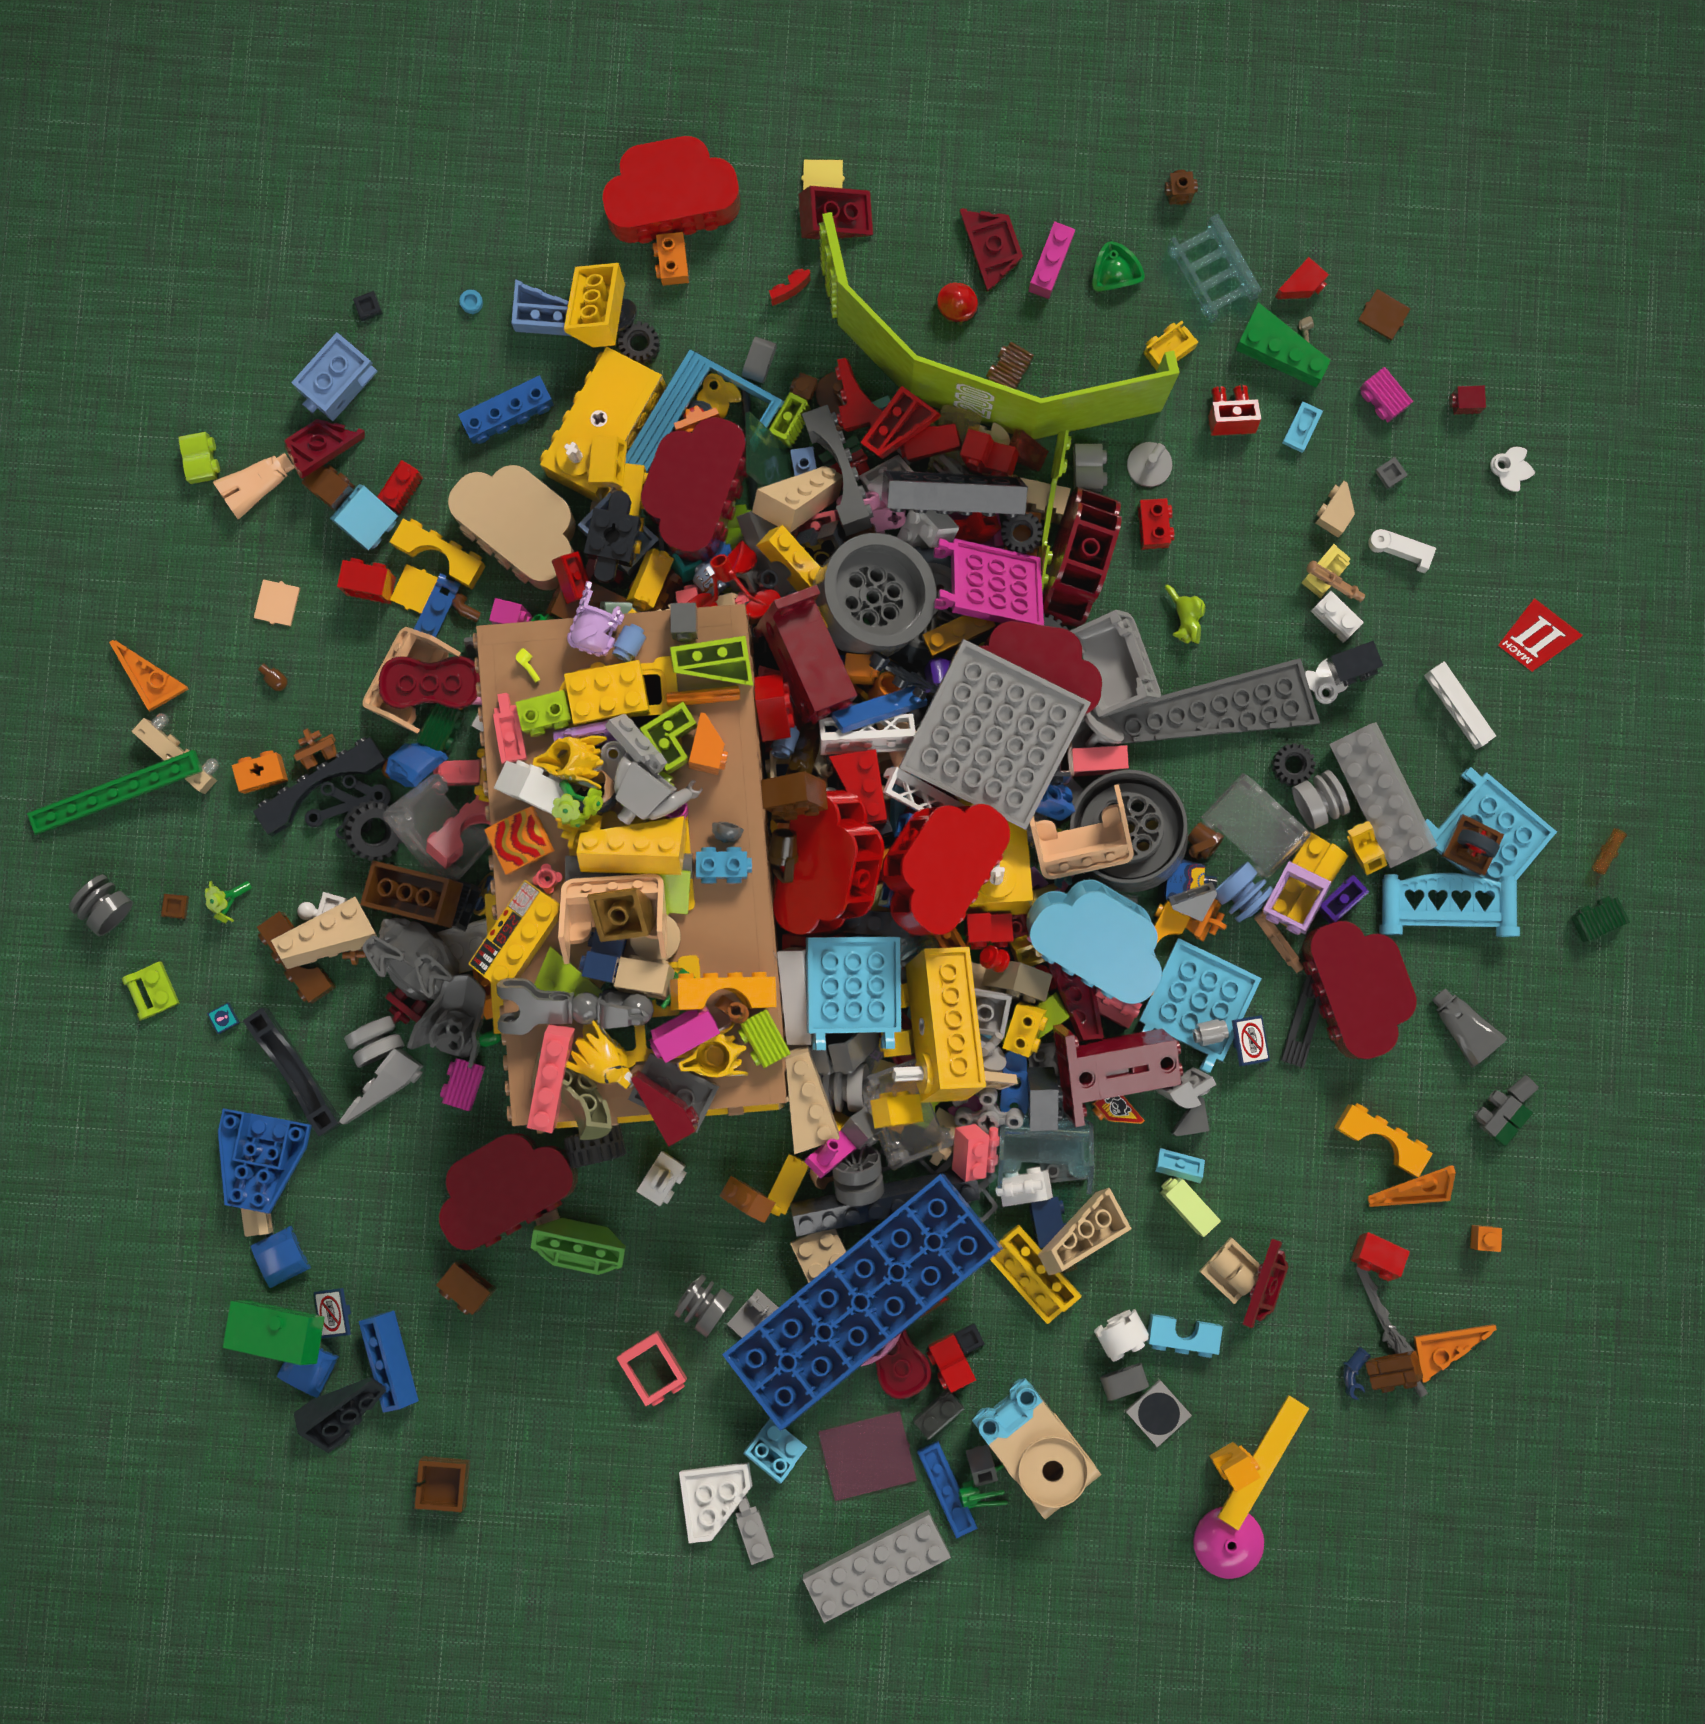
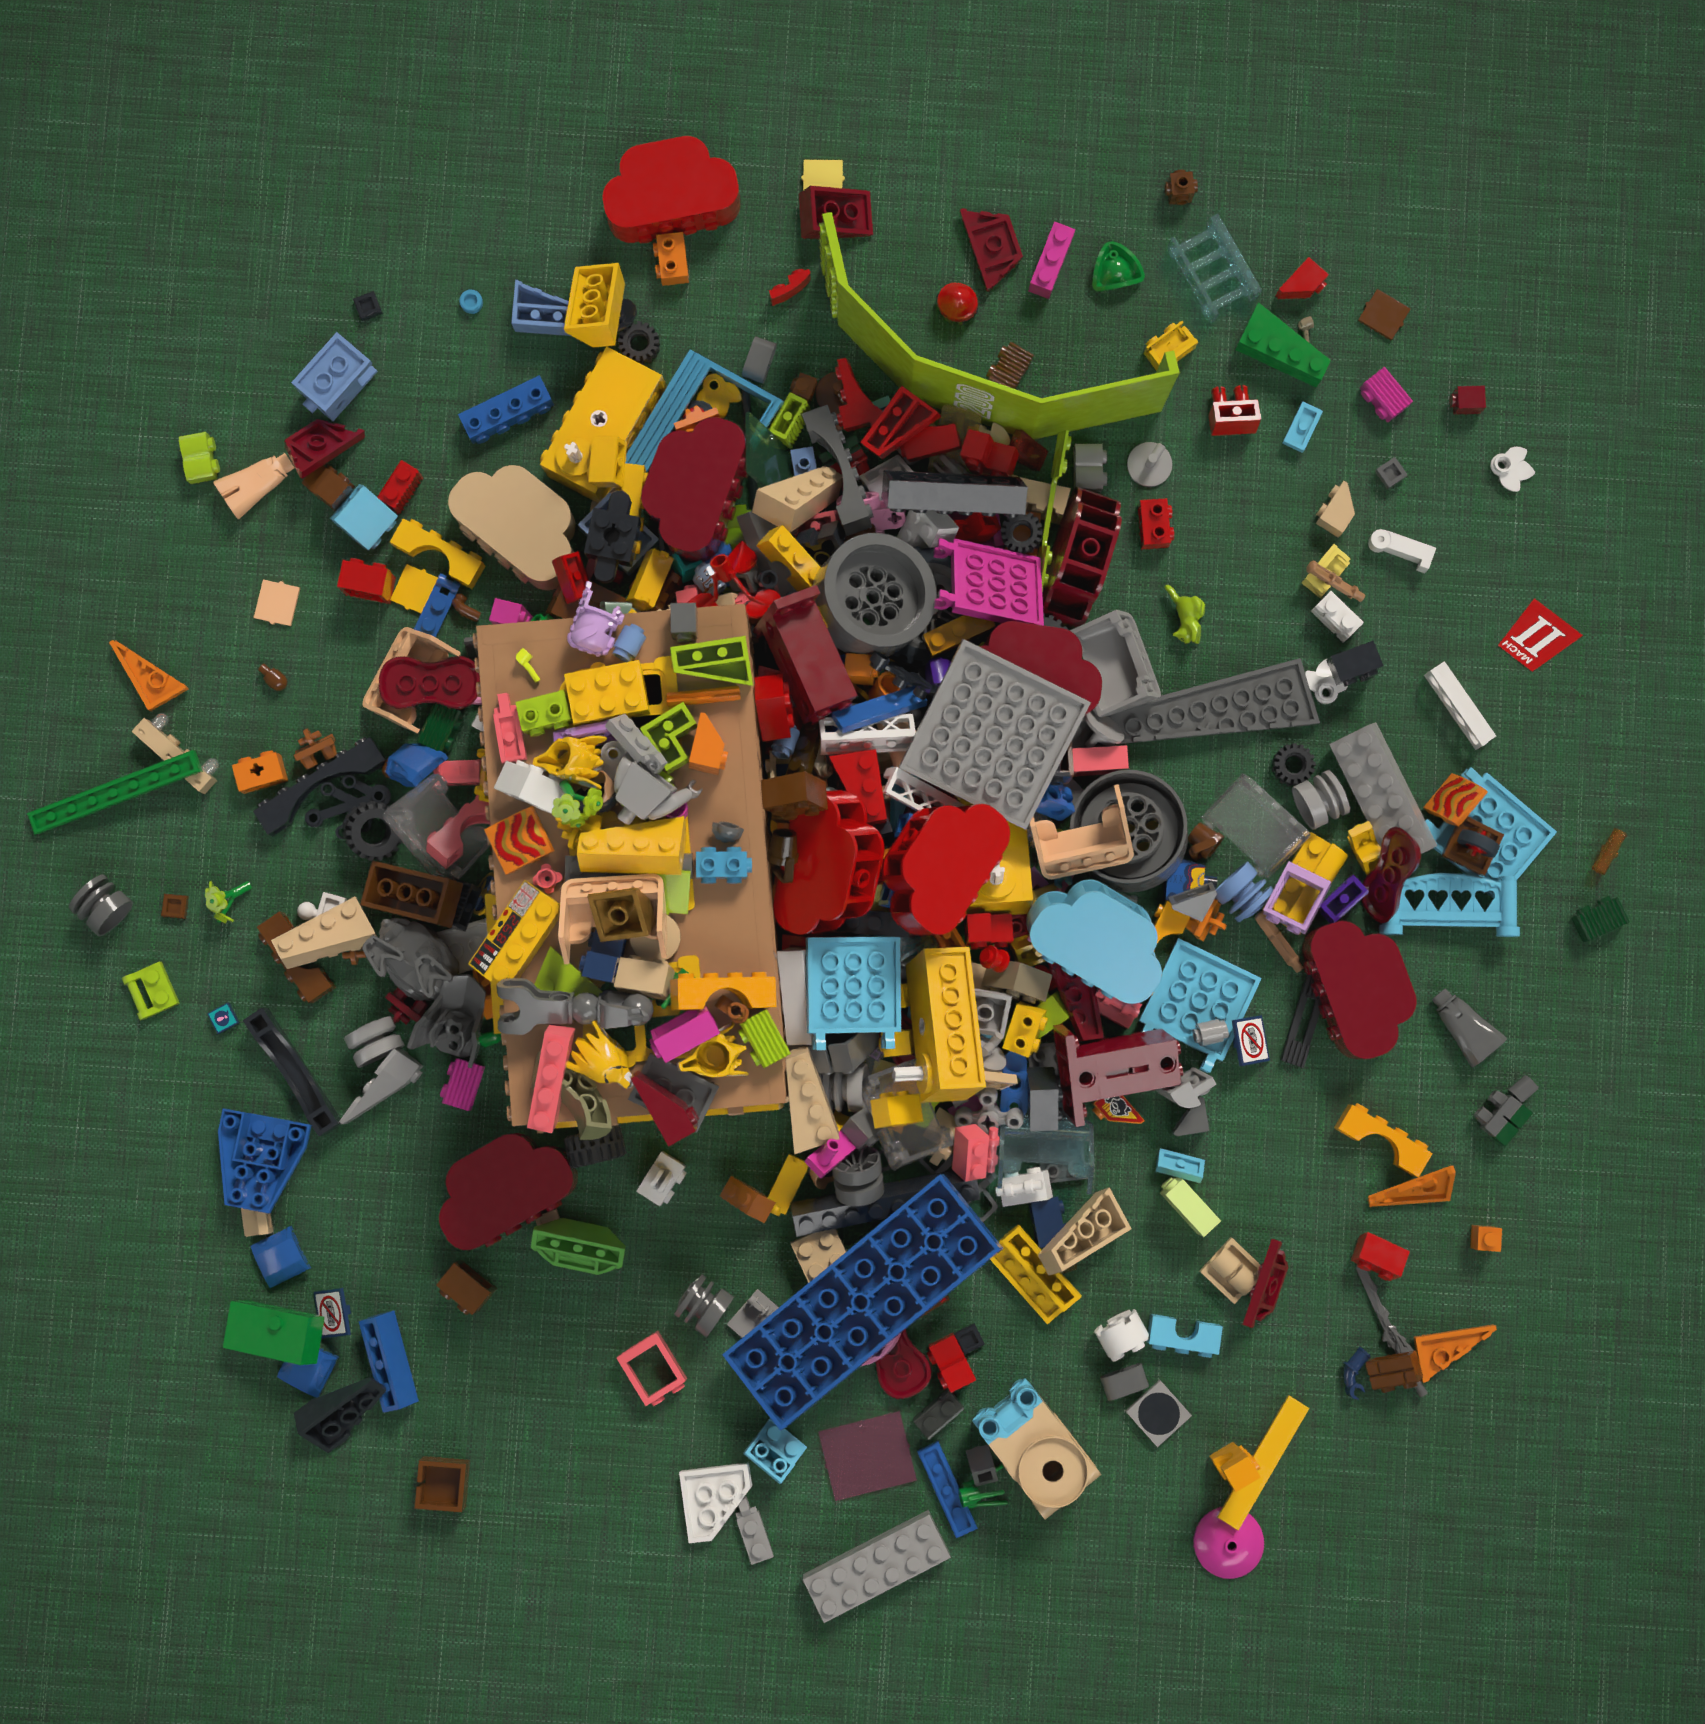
none -> dark red plate [1361,826,1421,923]
none -> slope [1423,773,1488,827]

